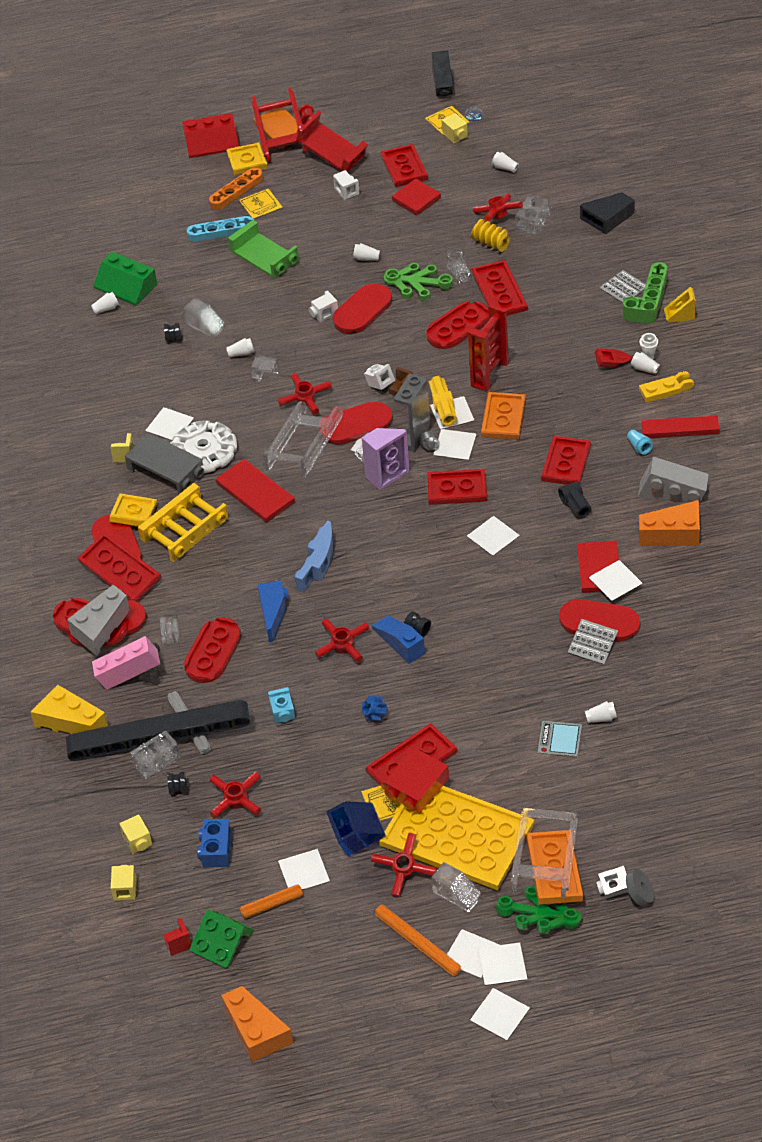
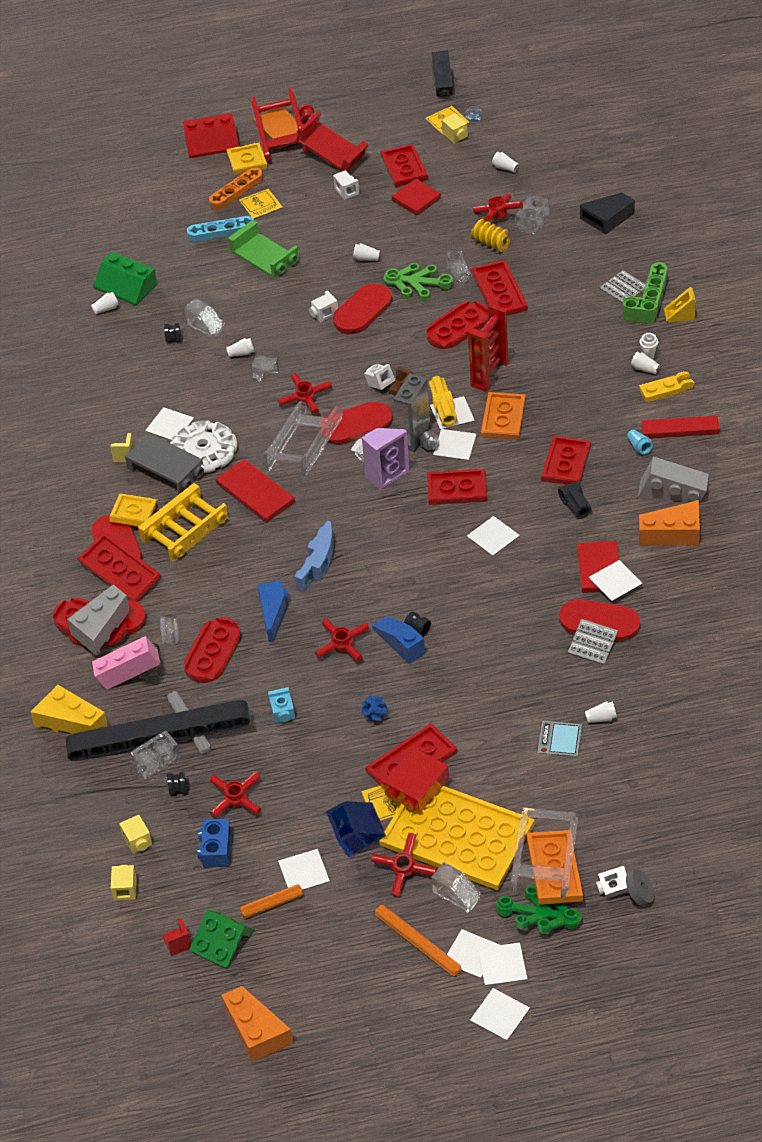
red plate [594,348,633,368] -> none

